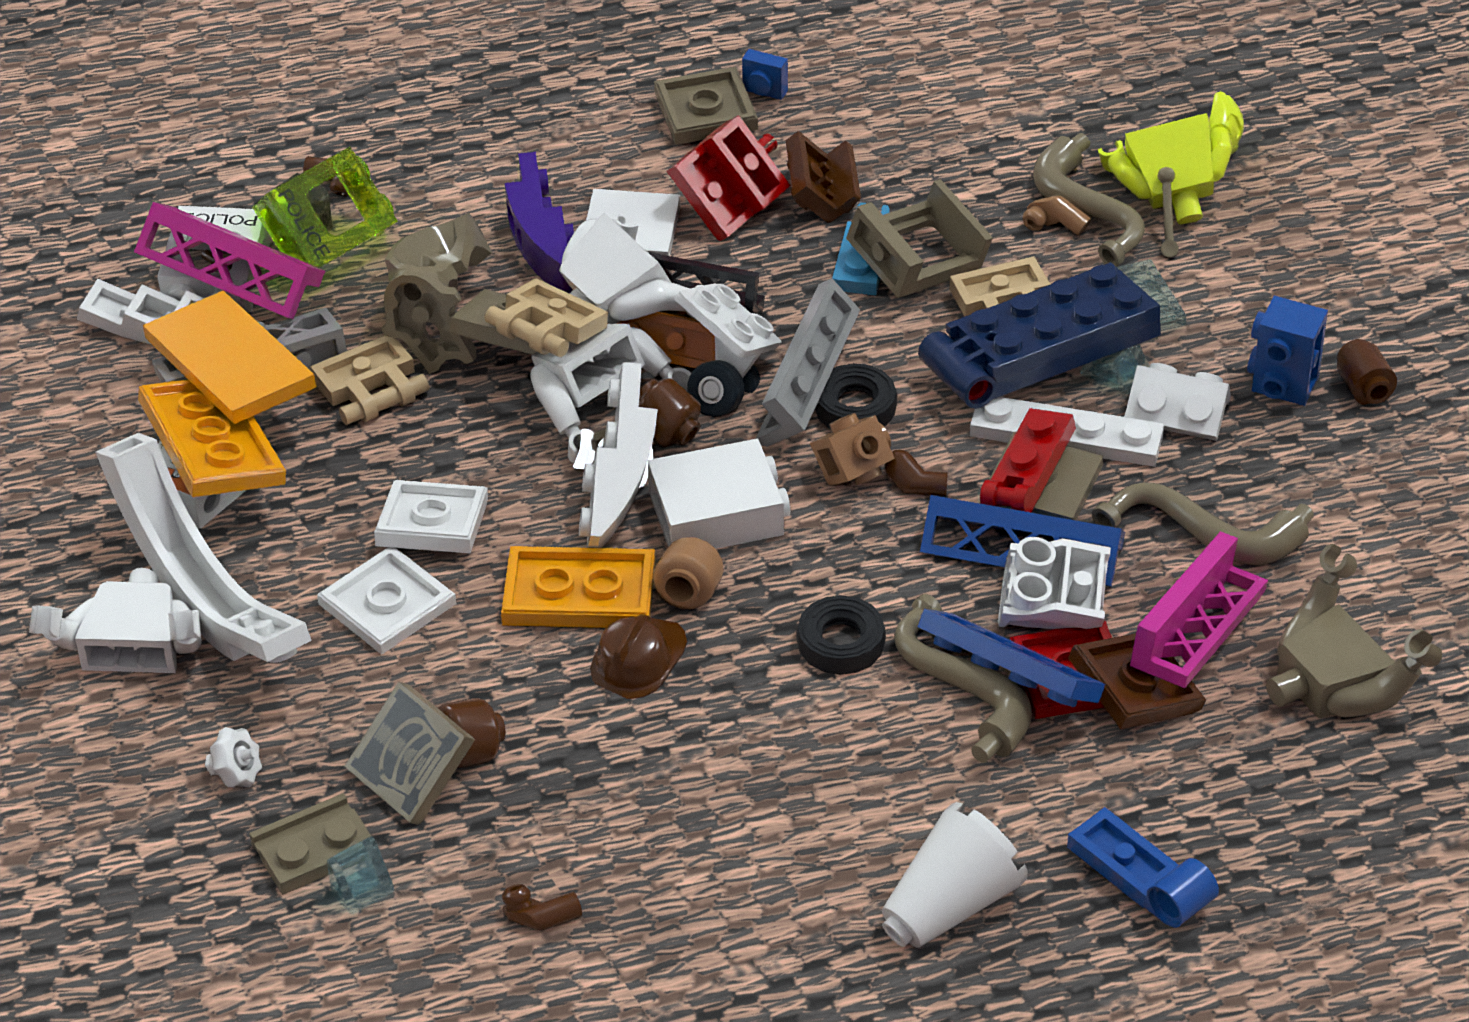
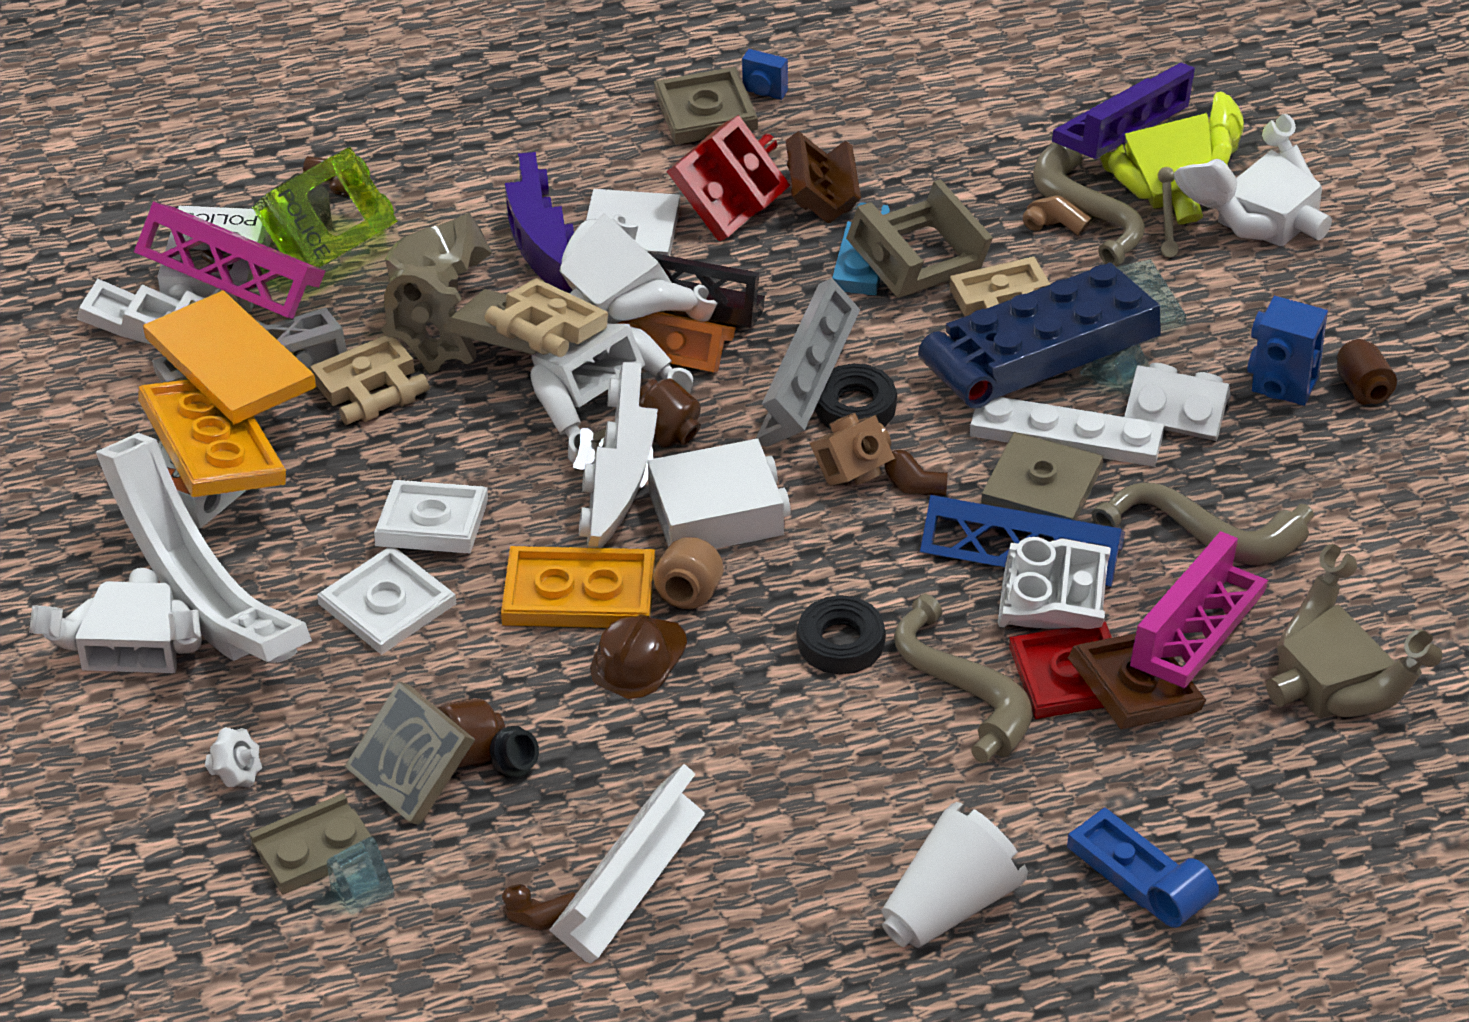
white plate [674,283,782,417] -> none
blue plate [917,608,1105,707] -> none
red plate [980,408,1076,513] -> none
none -> black plate [490,726,539,777]
none -> white fence [549,764,705,964]
none -> dark purple fence [1052,62,1195,159]
none -> white torso [1174,114,1332,246]

